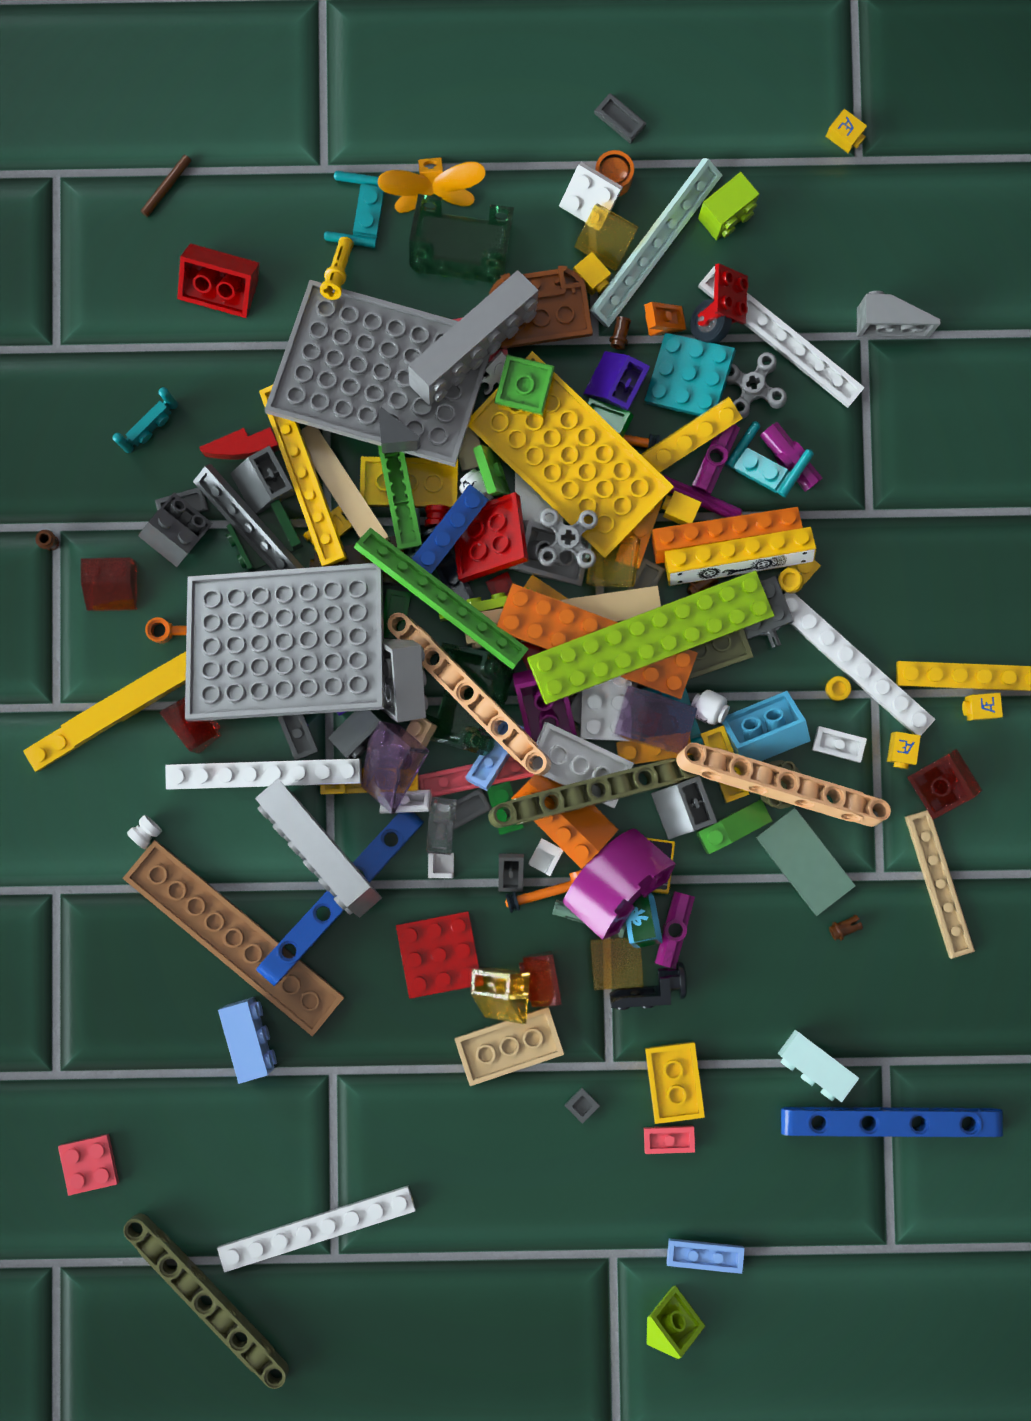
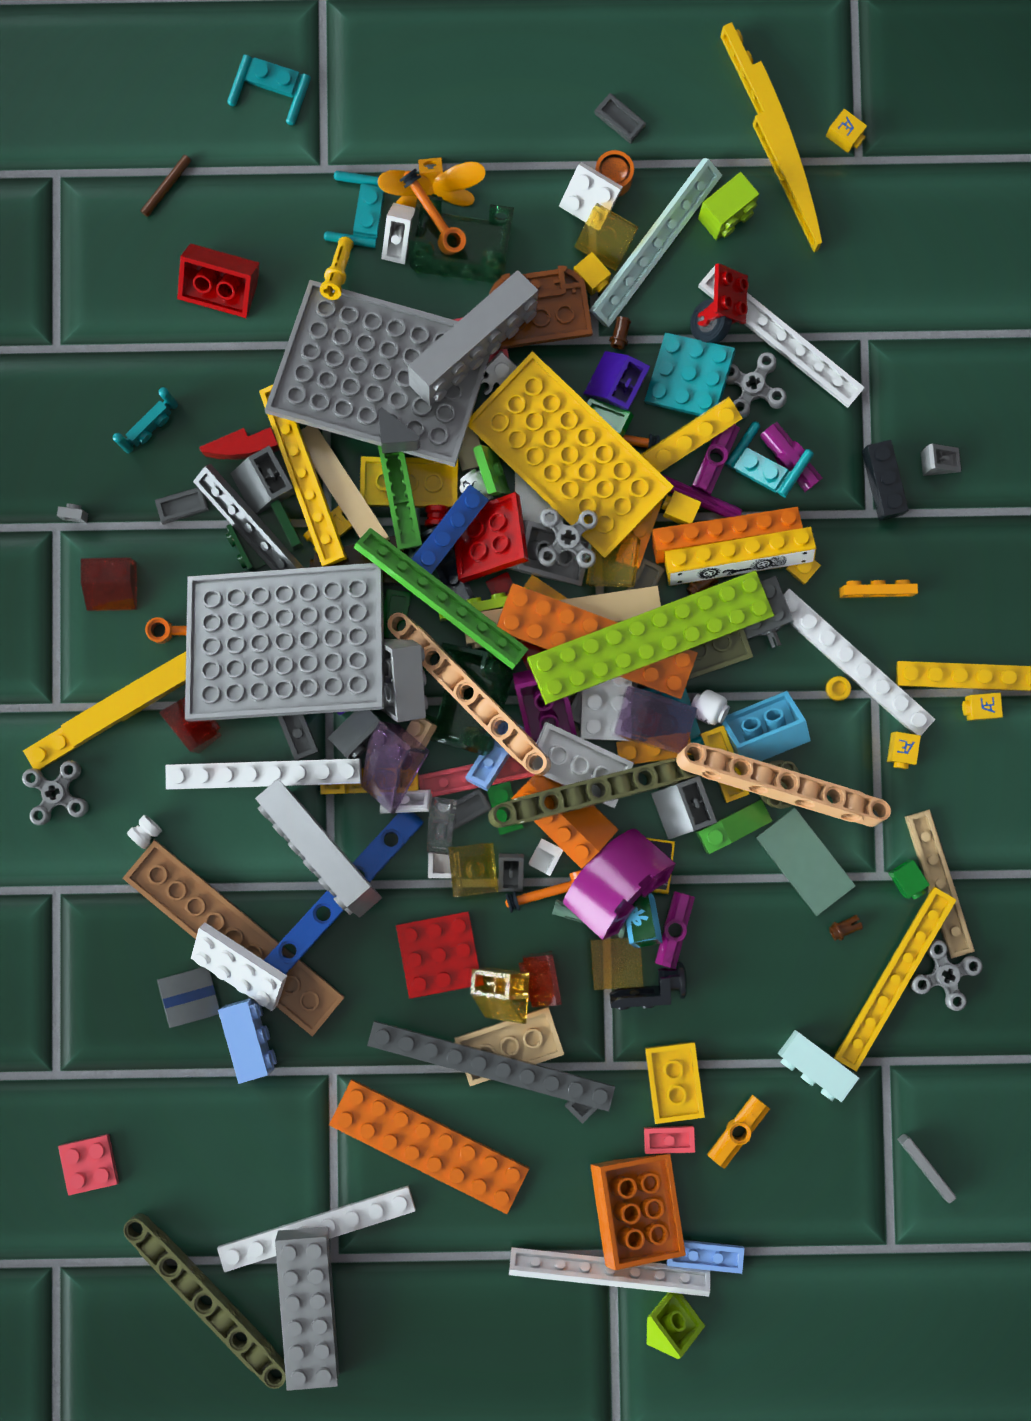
reddish brown pin [35,530,59,551] -> none
dark grey slope [138,493,213,567] -> none
bright green plate [494,355,555,416] -> none
orange slope [644,302,686,336] -> none
yellow tile [778,568,804,594] -> none
blue beam [781,1107,1003,1137] -> none
white plate [812,726,867,763] -> none
light grey slope [857,291,940,338] -> none
clear red slope [907,749,982,819] -> none
none -> light grey gear [22,760,89,825]
none -> light grey plate [57,504,88,523]
none -> dark grey slope [157,967,219,1028]
none -> white plate [191,922,287,1011]
none -> teal plate [227,55,311,126]
none -> light grey brick [275,1227,340,1391]
none -> orange plate [329,1079,529,1214]
none -> dark grey plate [367,1020,615,1112]
none -> white slope [381,203,417,265]
none -> orange piece [400,168,466,255]
none -> clear yellow tile [448,843,498,897]
none -> white plate [509,1247,710,1297]
none -> orange slope [591,1153,686,1270]
none -> light orange piece [707,1095,770,1169]
none -> yellow slope [720,22,822,252]
none -> yellow plate [834,887,956,1072]
none -> light orange plate [839,580,918,598]
none -> black brick [862,440,909,521]
none -> green brick [888,859,930,900]
none -> light grey tile [897,1134,956,1204]
none -> light grey gear [910,939,983,1011]
none -> light grey slope [920,444,961,476]

